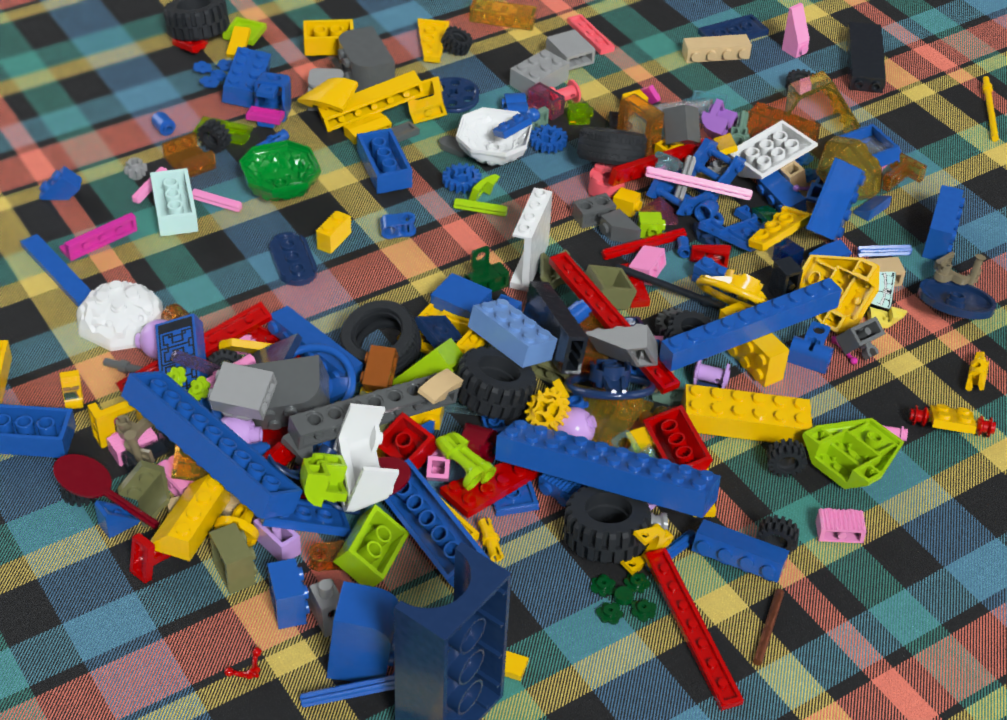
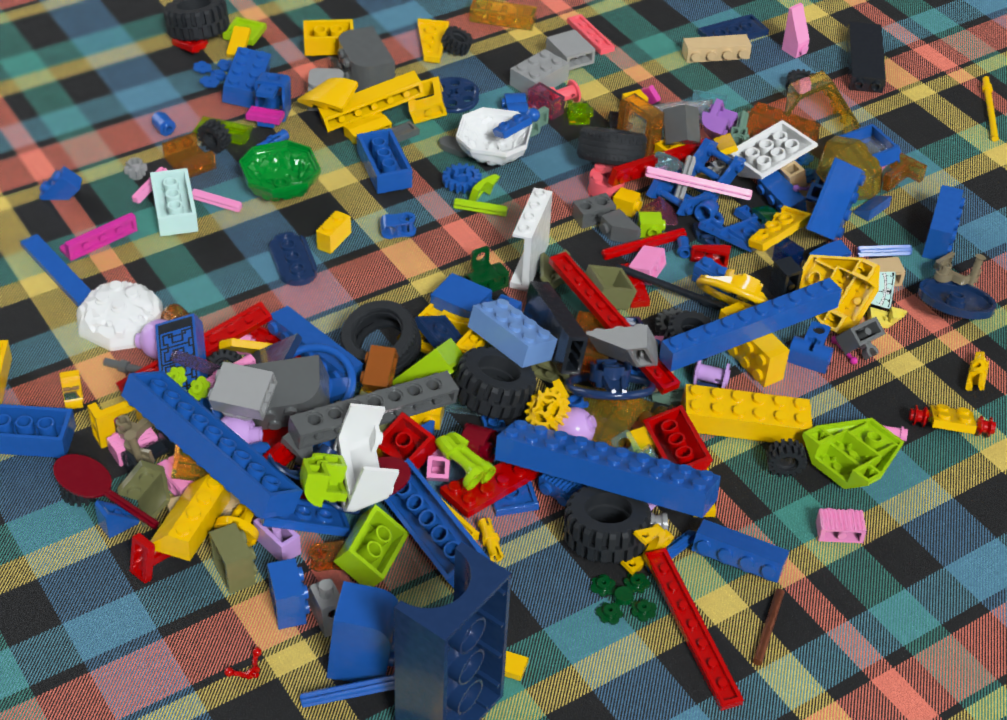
tan slope [417,368,464,404] -> none
blue gear [529,124,568,154] -> none
blue brick [568,299,592,324] -> none
black tyre [756,515,799,555] -> none

